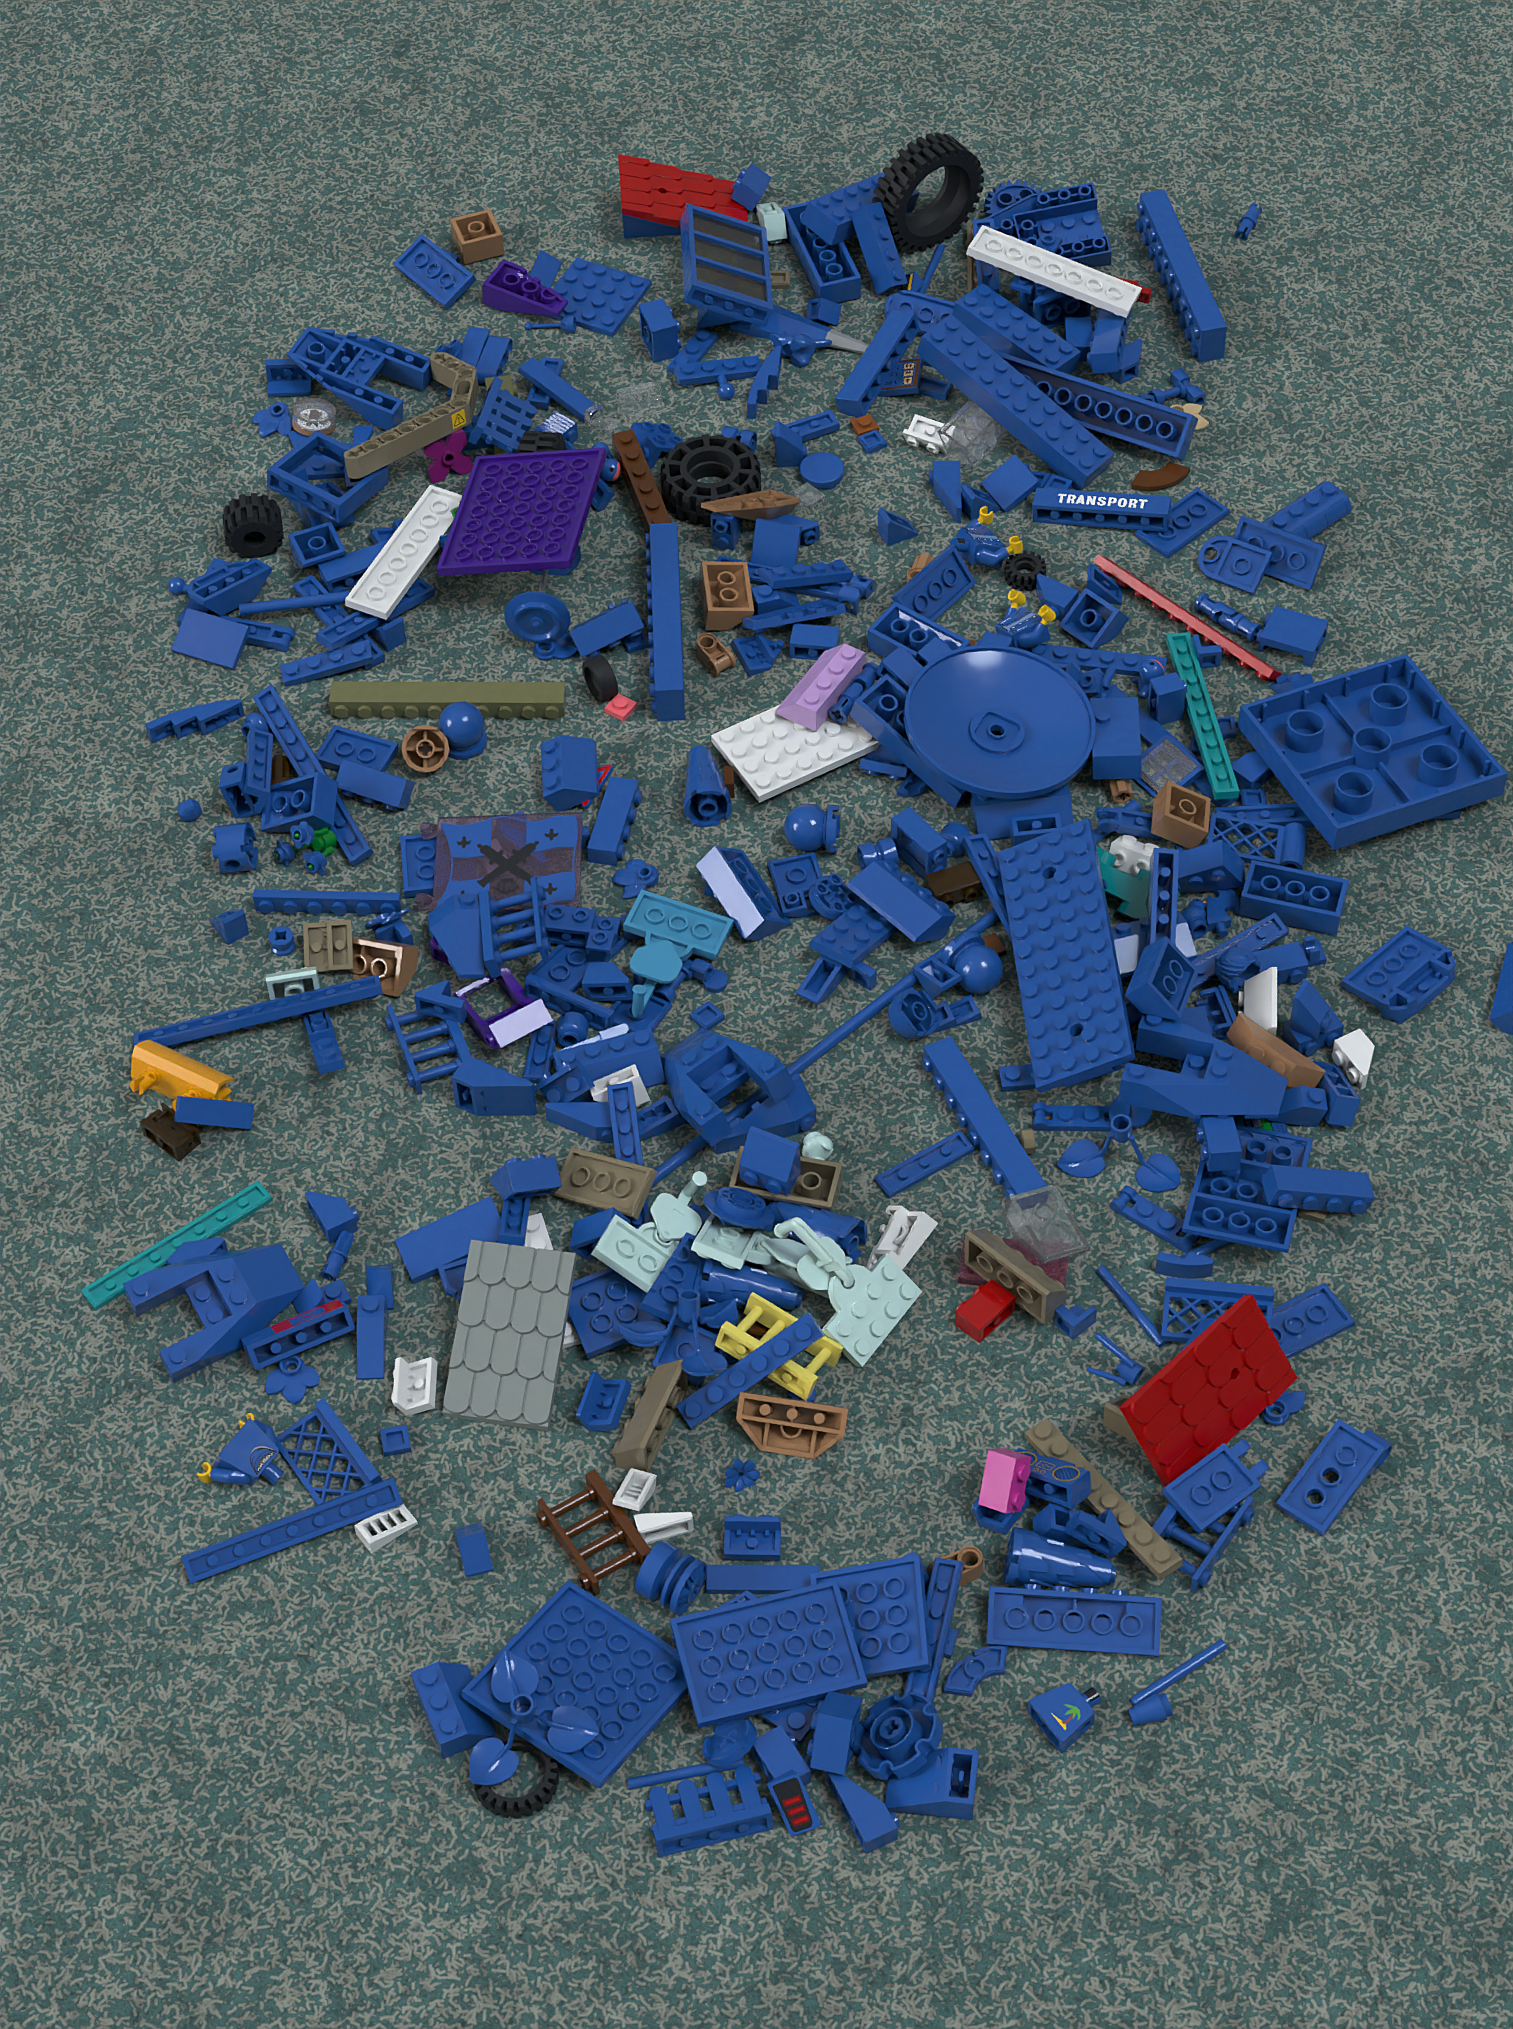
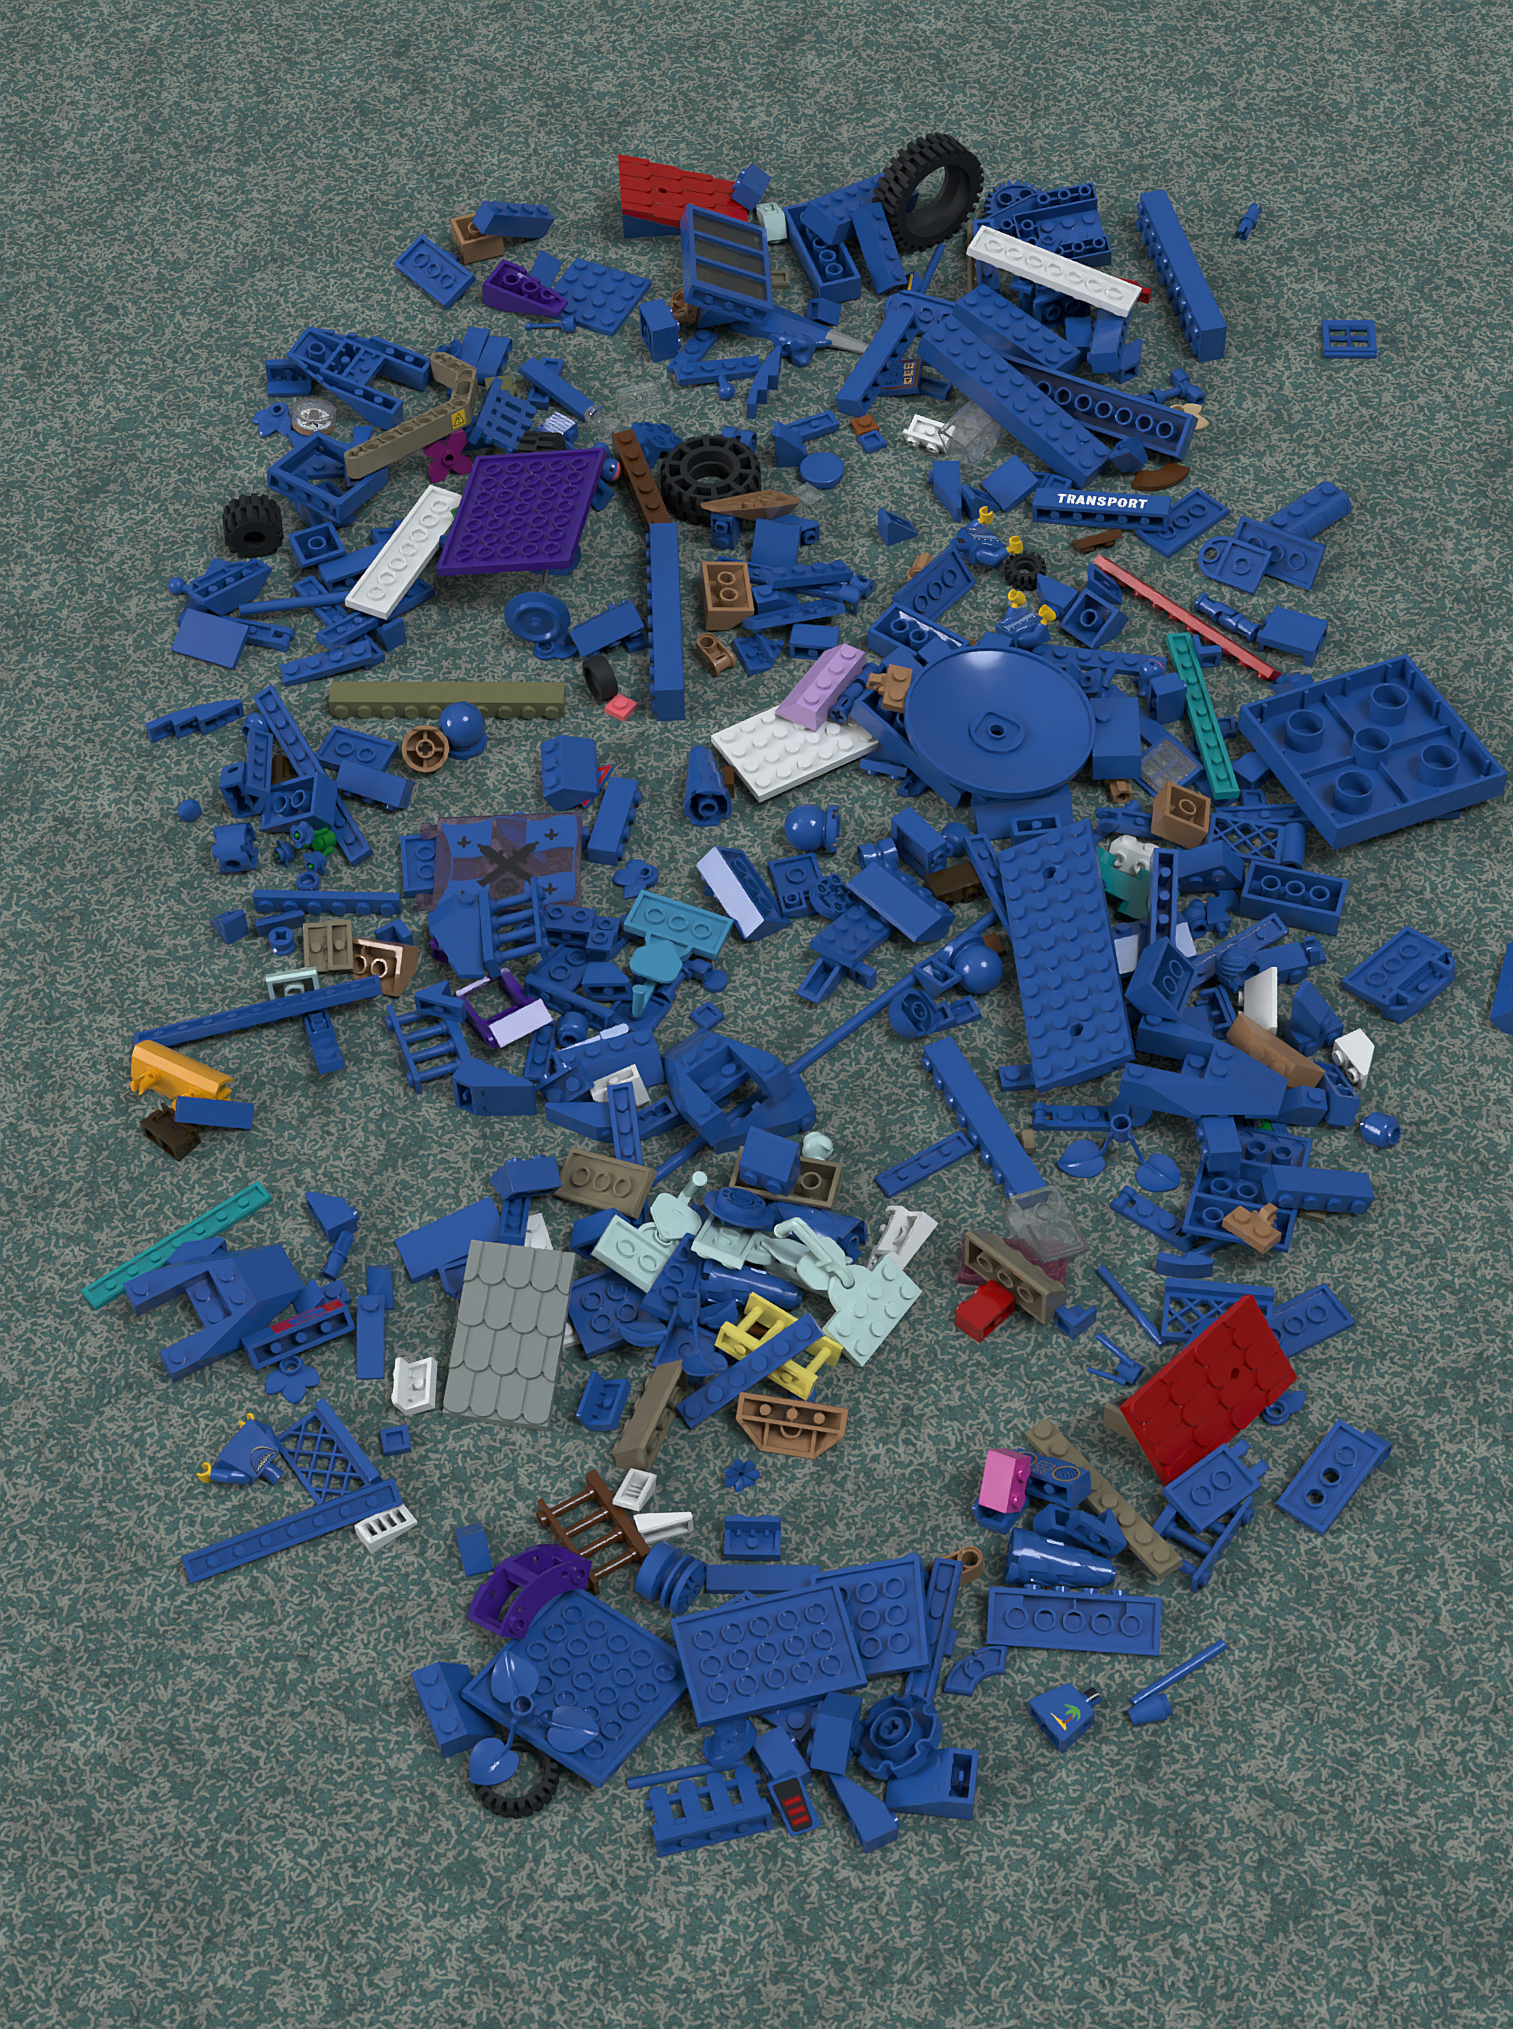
blue plate [365,908,409,931] -> none
none -> blue slope [254,909,305,937]
none -> blue tile [296,872,321,891]
none -> dark purple window [467,1544,592,1639]
none -> blue brick [472,201,555,239]
none -> medium nougat piece [671,288,698,326]
none -> medium nougat hinge [866,664,912,714]
none -> reddish brown plate [1071,529,1122,552]
none -> blue slope [1108,435,1148,473]
none -> medium nougat hinge [1222,1203,1282,1254]
none -> blue piece [1321,320,1377,359]
none -> blue head [1360,1111,1401,1149]

